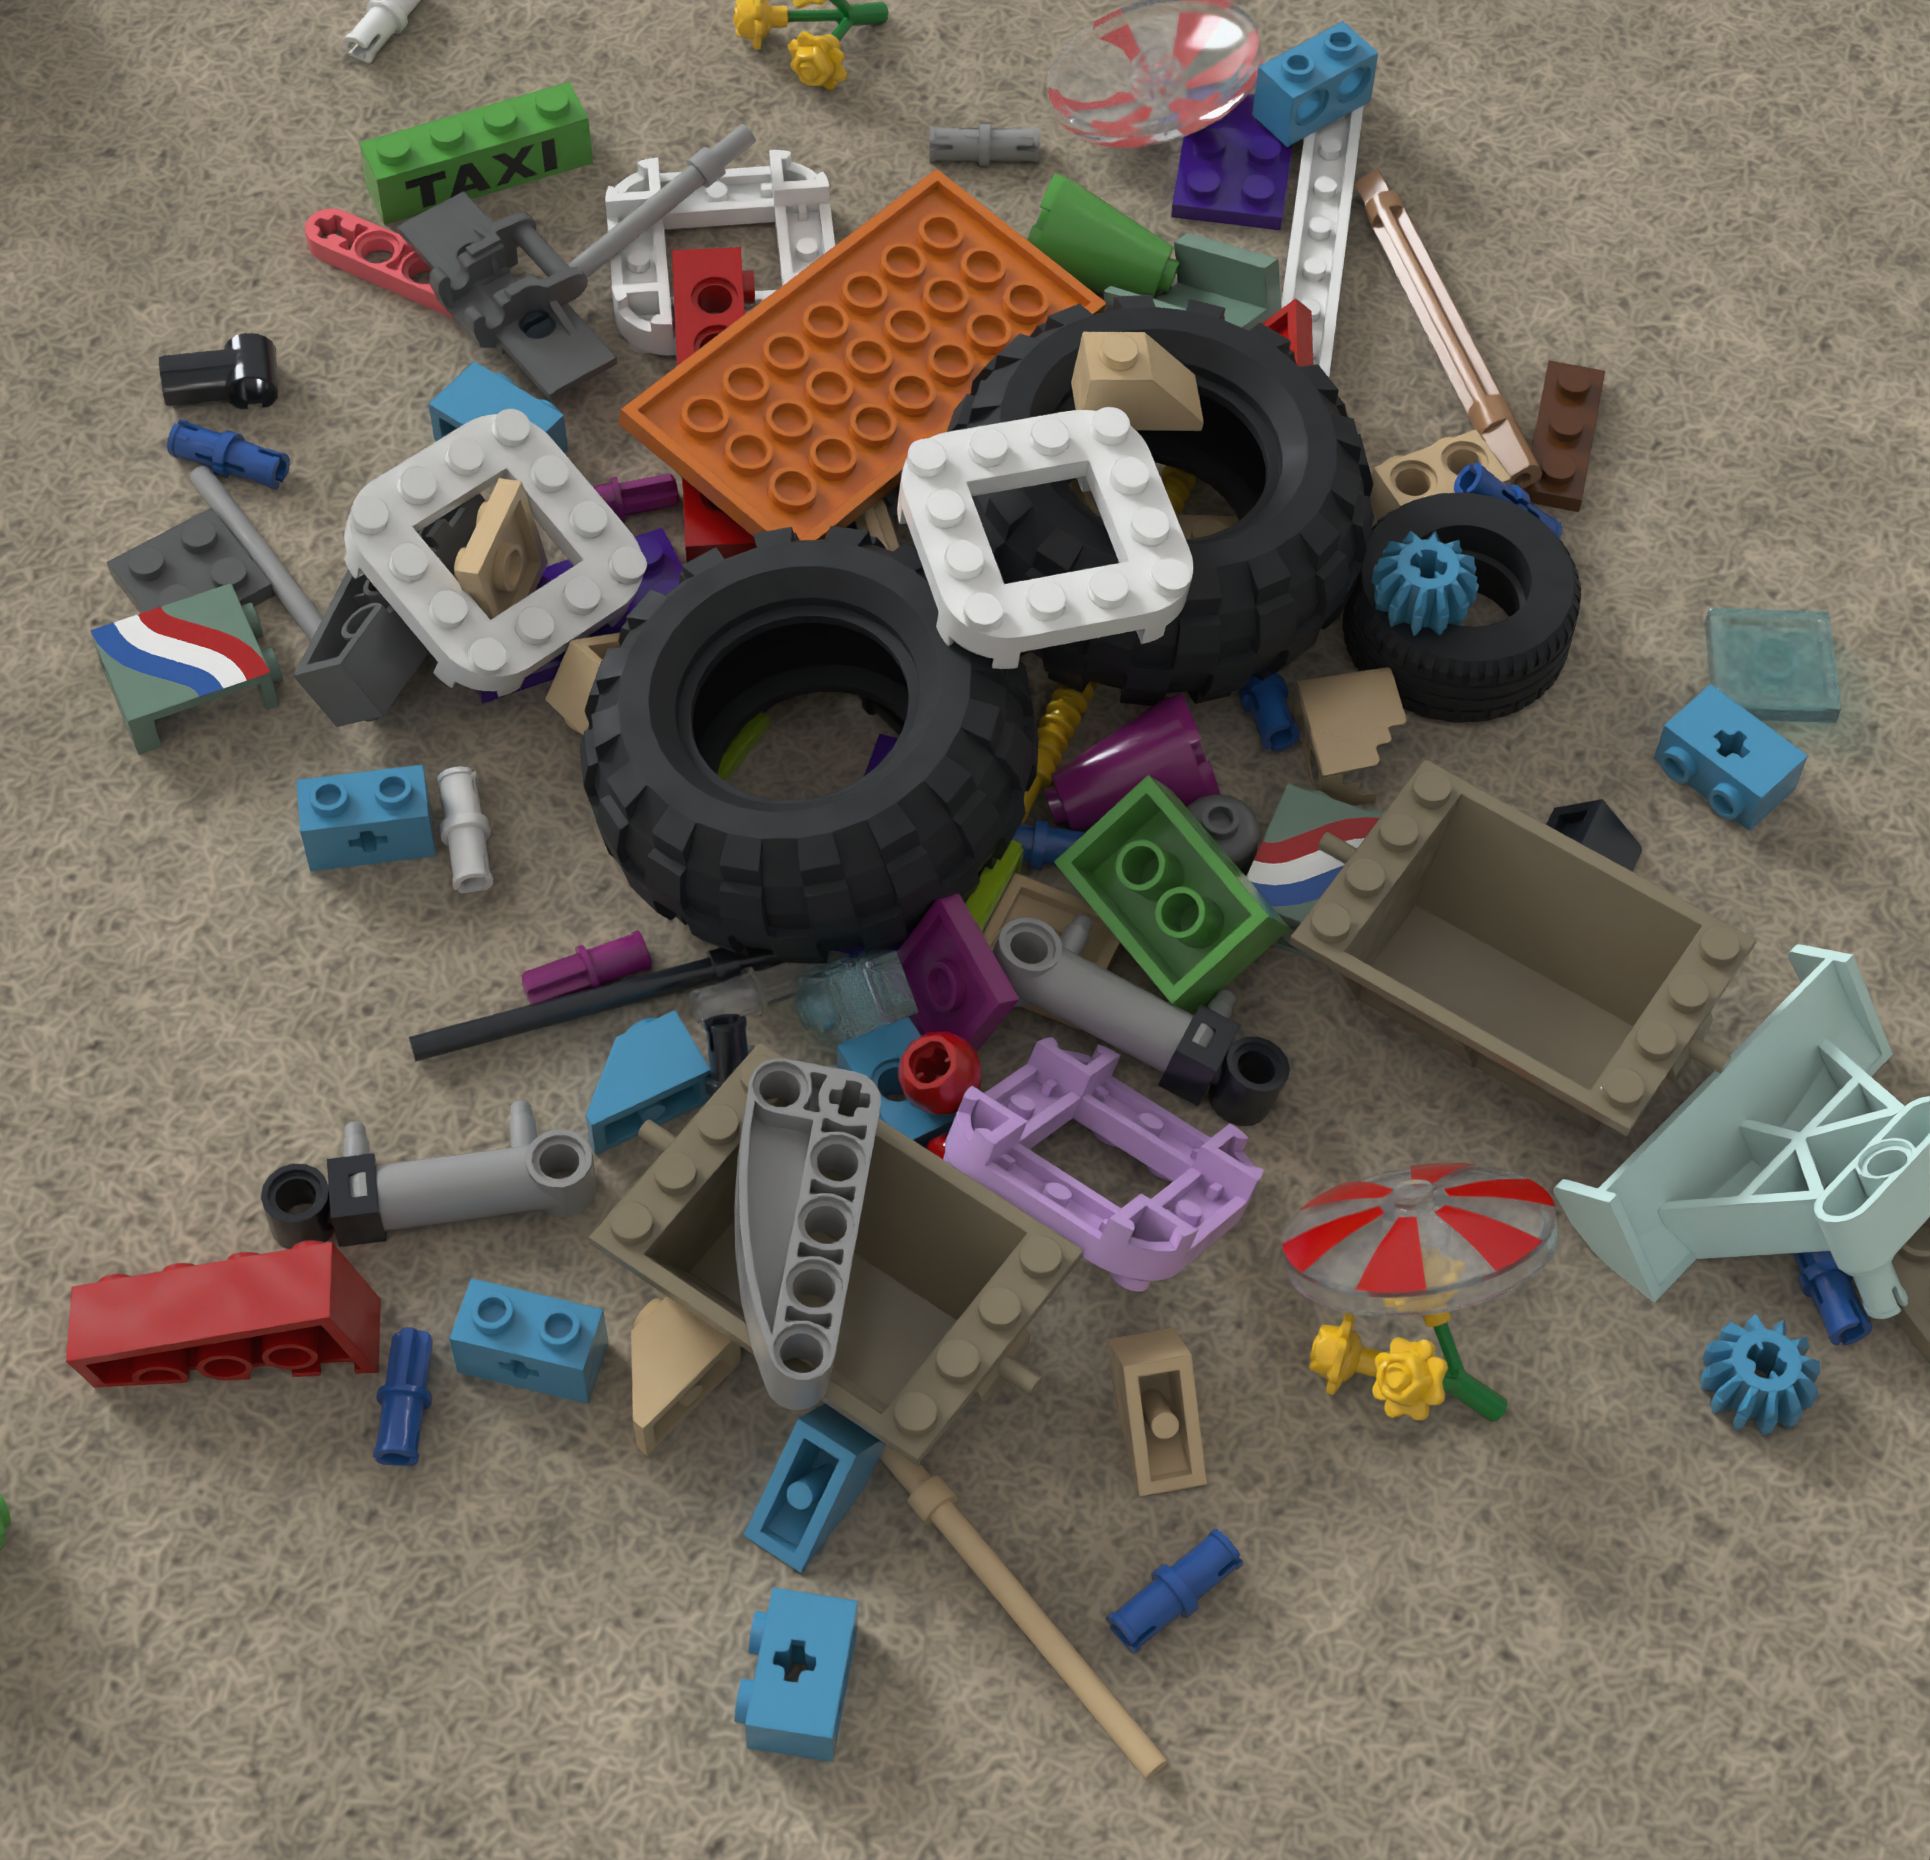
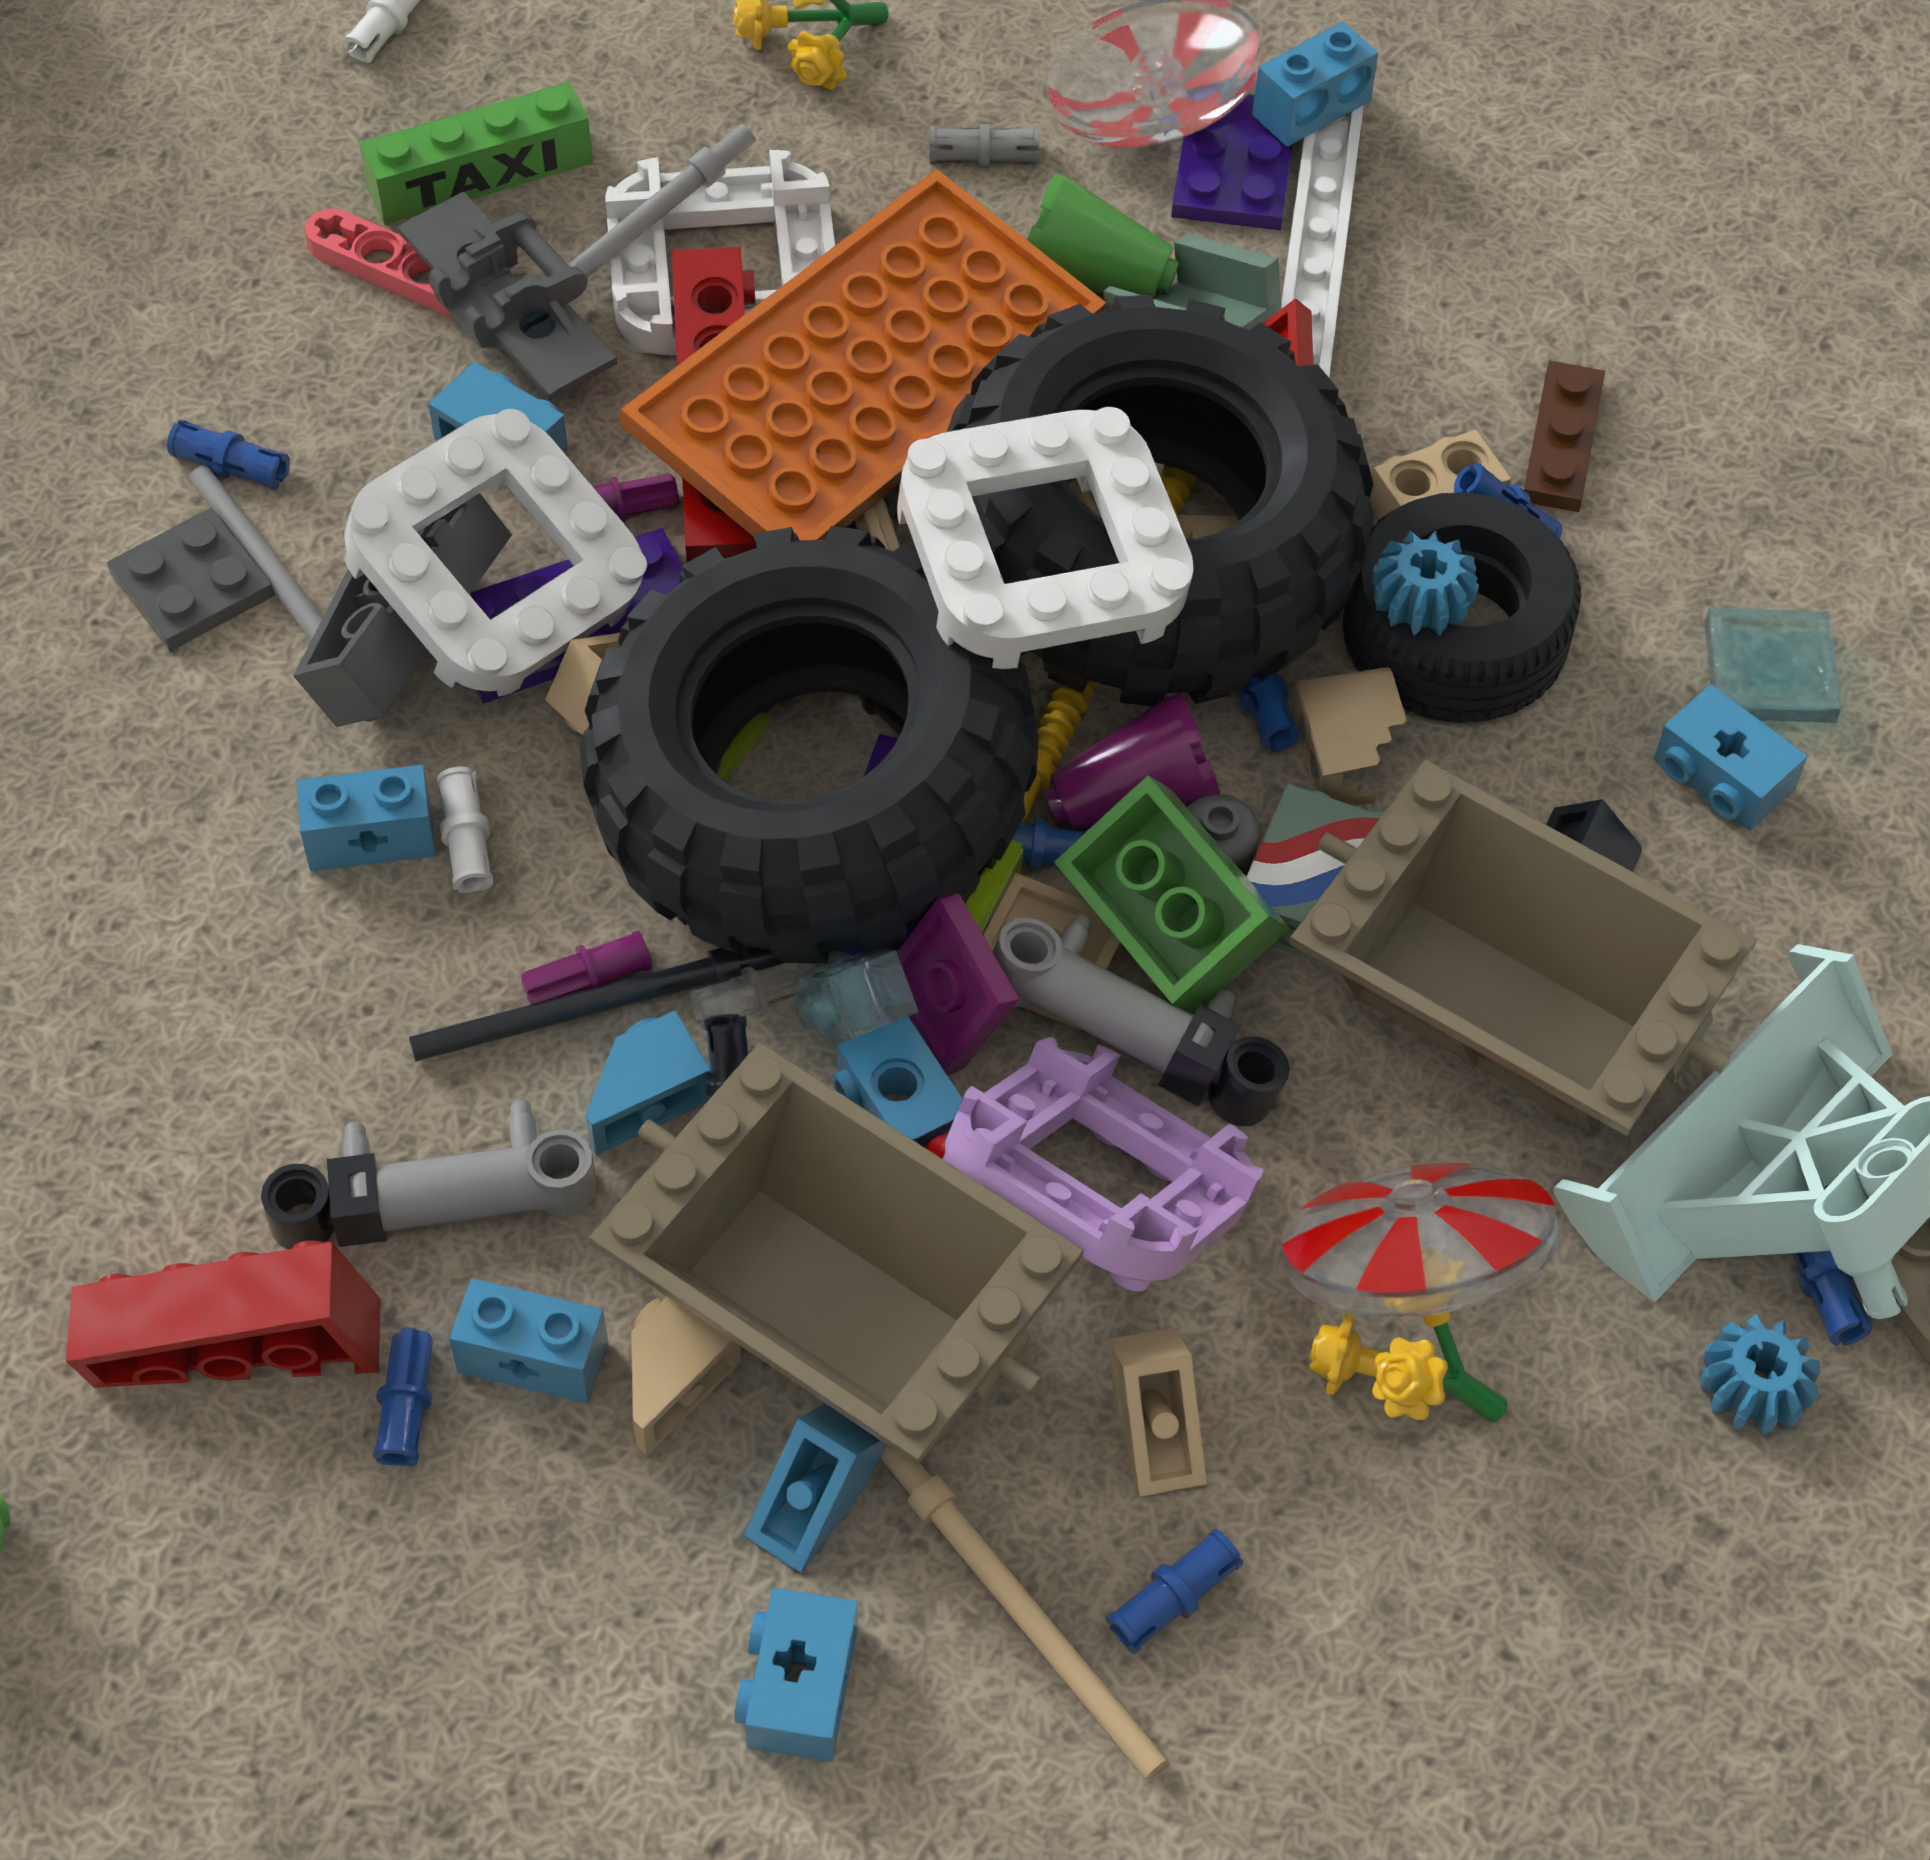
panel [90,583,283,755] -> none
black piece [159,333,278,409] -> none
tan plate [454,478,548,620] -> none
light grey beam [734,1058,881,1410] -> none
red piece [898,1031,982,1115] -> none
tan slope [1071,332,1204,431] -> none
piece [1354,168,1542,489] -> none

